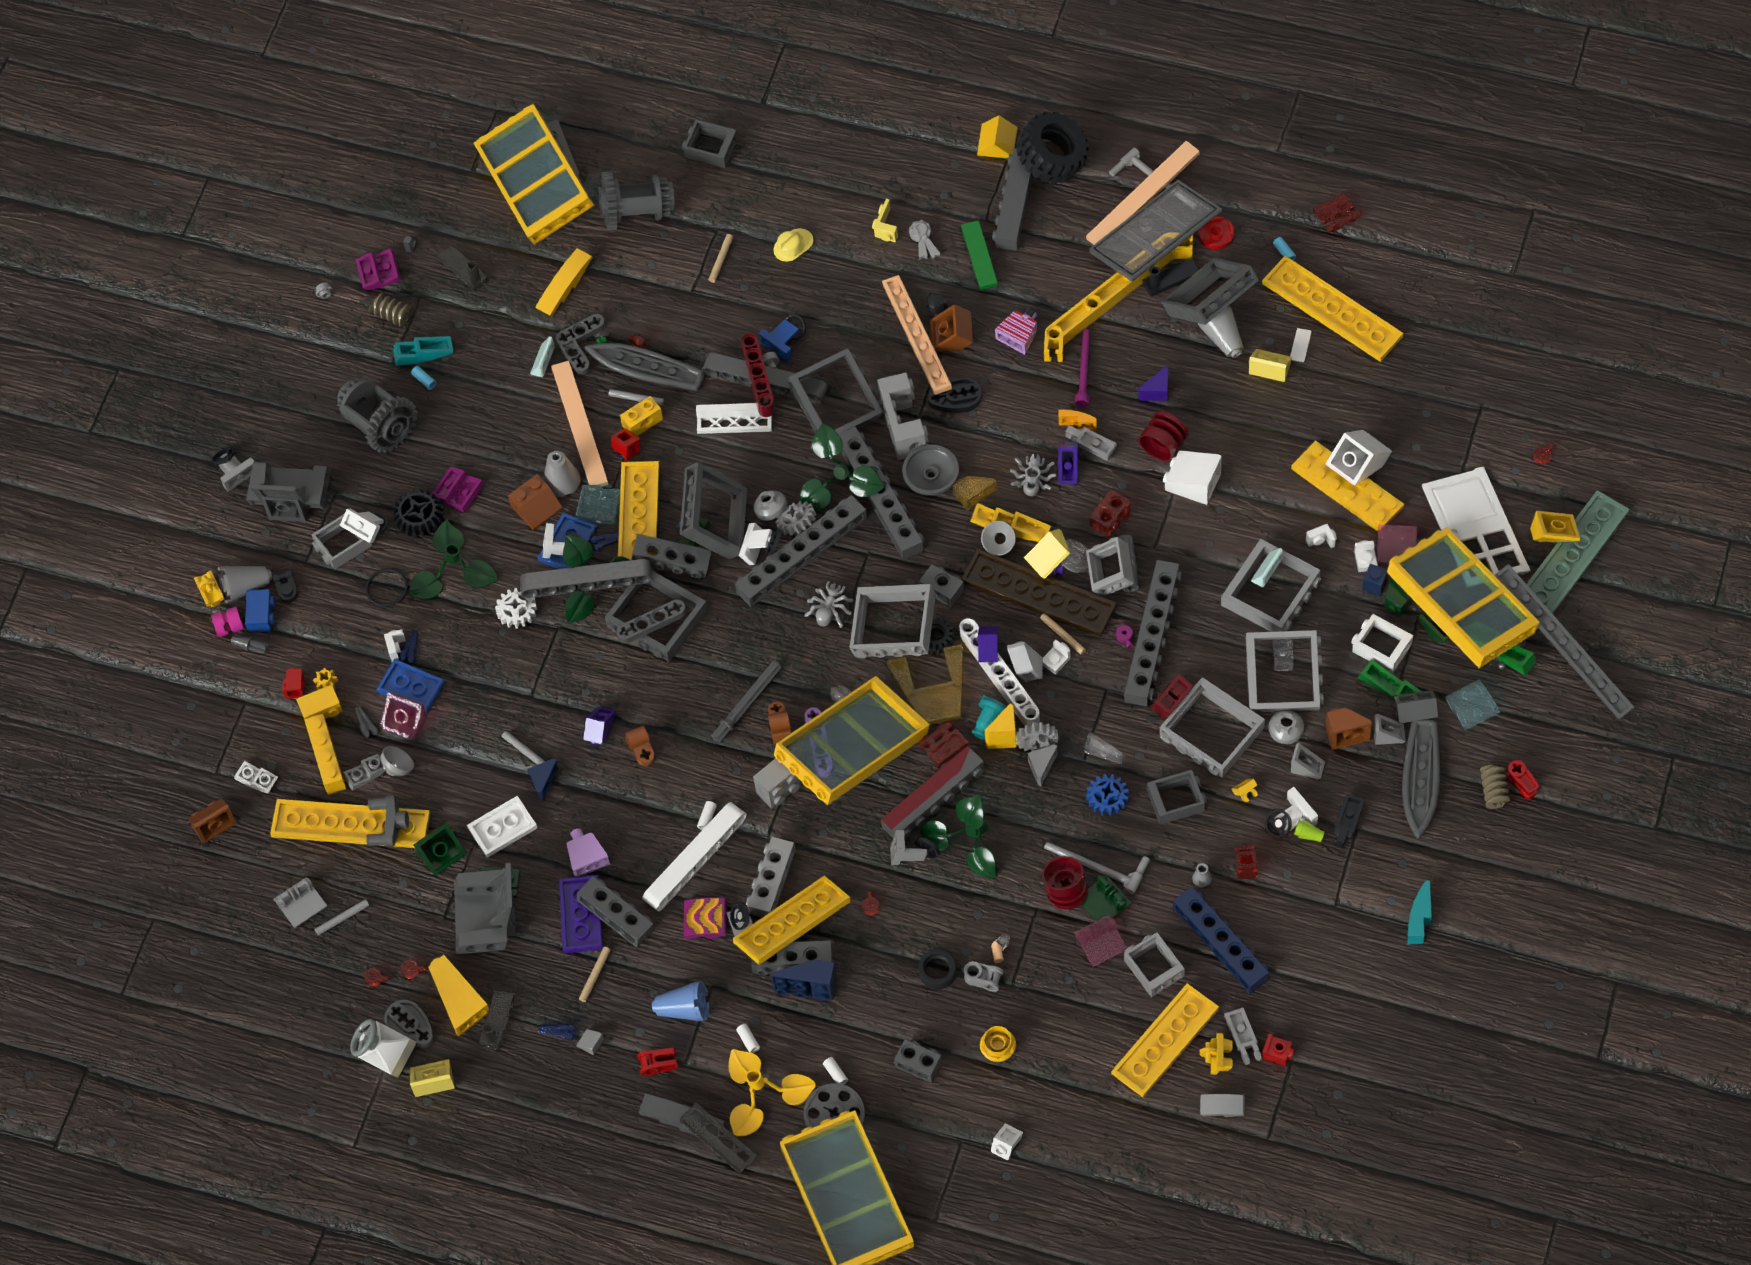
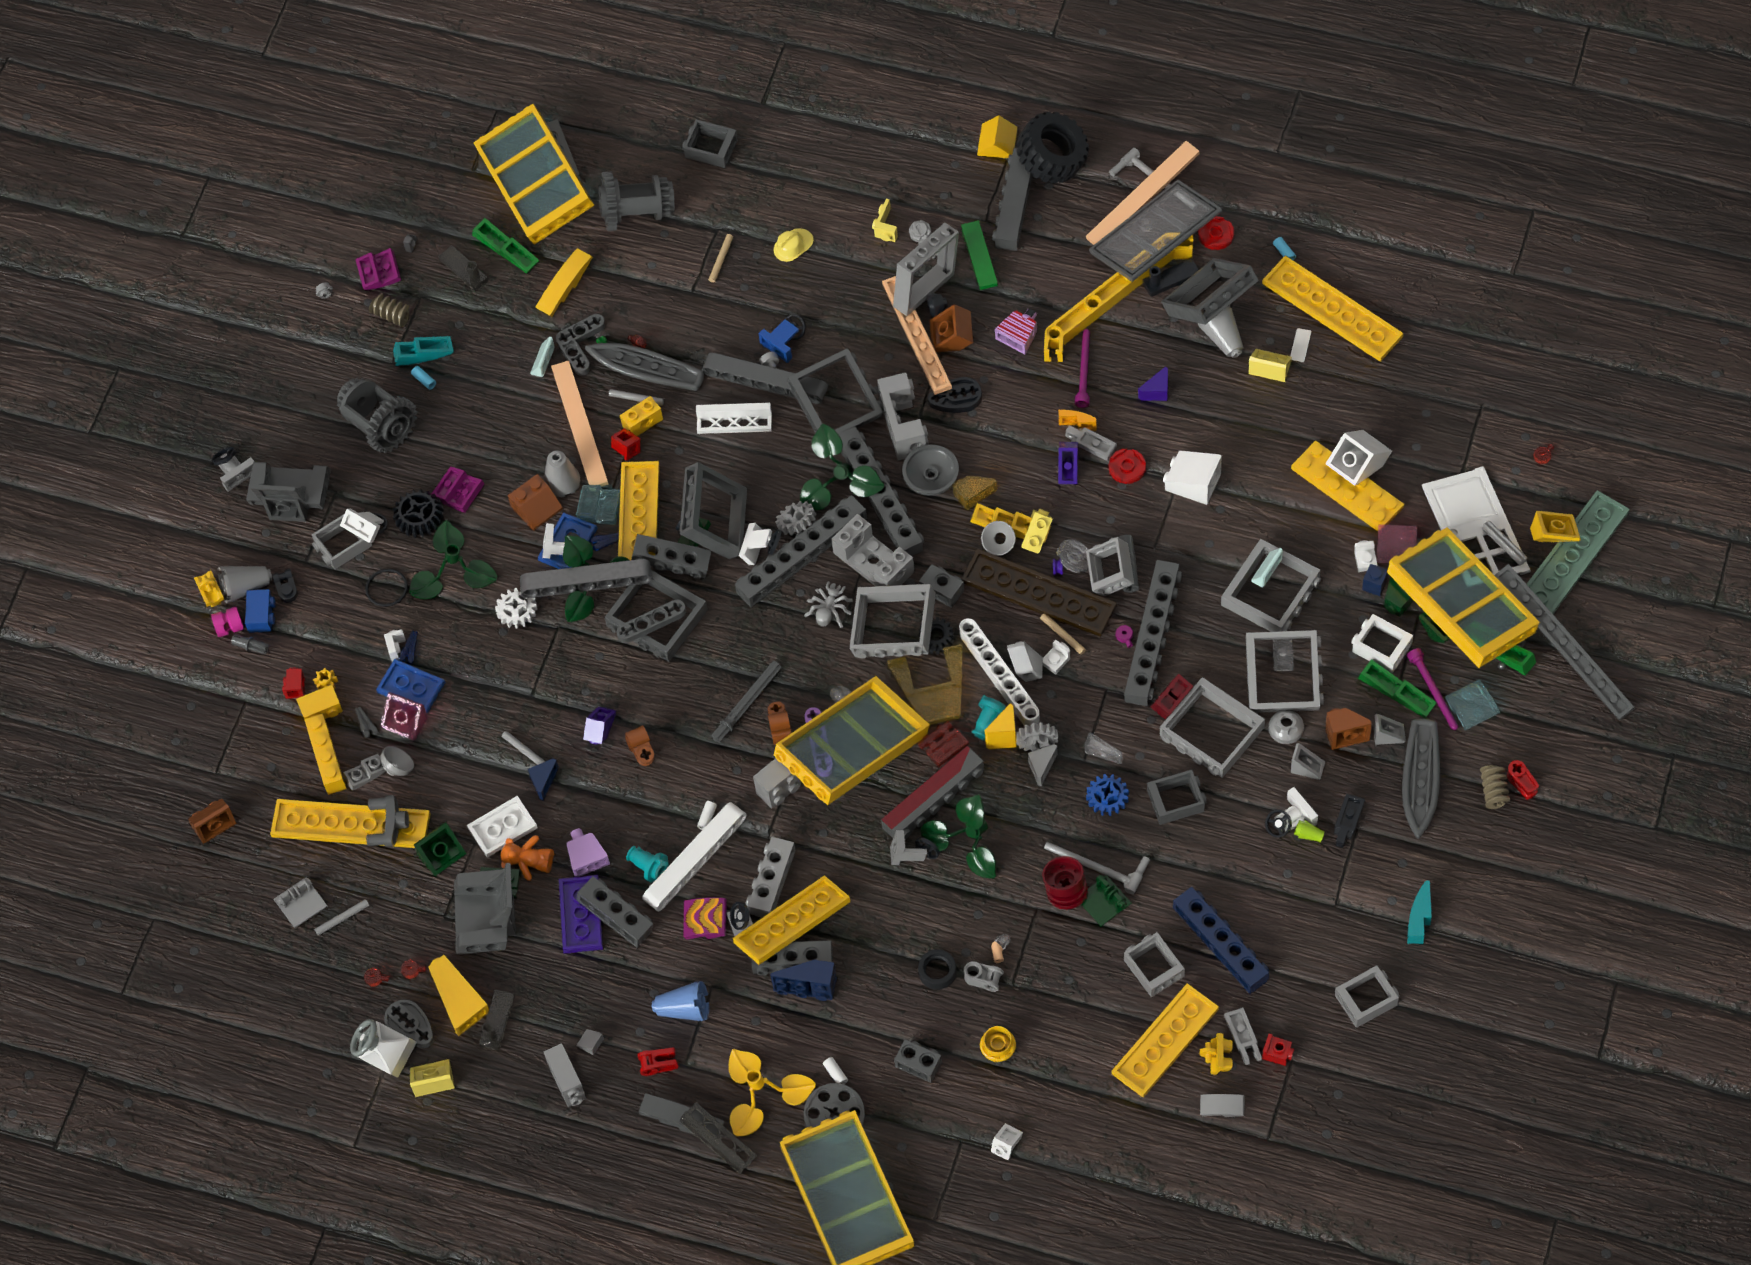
white slope [234,761,278,794] -> none
clear blue piece [538,1024,576,1040] -> none
tan bar [579,947,611,1002] -> none
white axle [736,1024,760,1053] -> none
dark red beam [741,333,775,417] -> none
light grey piece [753,491,788,521] -> none
clear red piece [862,891,880,916] -> none
dark purple slope [978,626,998,662] -> none
light grey animal [1010,454,1056,496] -> none
light yellow slope [1024,529,1070,579] -> none
clear pink hinge [1074,915,1127,967] -> none
clear red brick [1089,489,1131,537] -> none
dark red wheel [1138,412,1189,461] -> none
light grey cone [1192,863,1212,887] -> none
yellow tile [1232,778,1258,802] -> none
clear red brick [1234,845,1257,880] -> none
white bracket [1306,524,1337,548] -> none
clear red plate [1313,193,1361,232] -> none
dark grey hinge [1394,690,1438,723] -> none
none -> green slope [472,218,539,274]
none -> orange piece [501,835,554,881]
none -> light grey window [544,1043,586,1107]
none -> teal piece [626,846,669,883]
none -> light grey plate [831,514,915,586]
none -> light grey window [893,223,959,316]
none -> light yellow bracket [1021,508,1052,554]
none -> red tile [1108,448,1146,484]
none -> light grey window [1335,965,1399,1028]
none -> magenta piece [1407,648,1458,730]
none -> light grey axle [1482,521,1527,565]

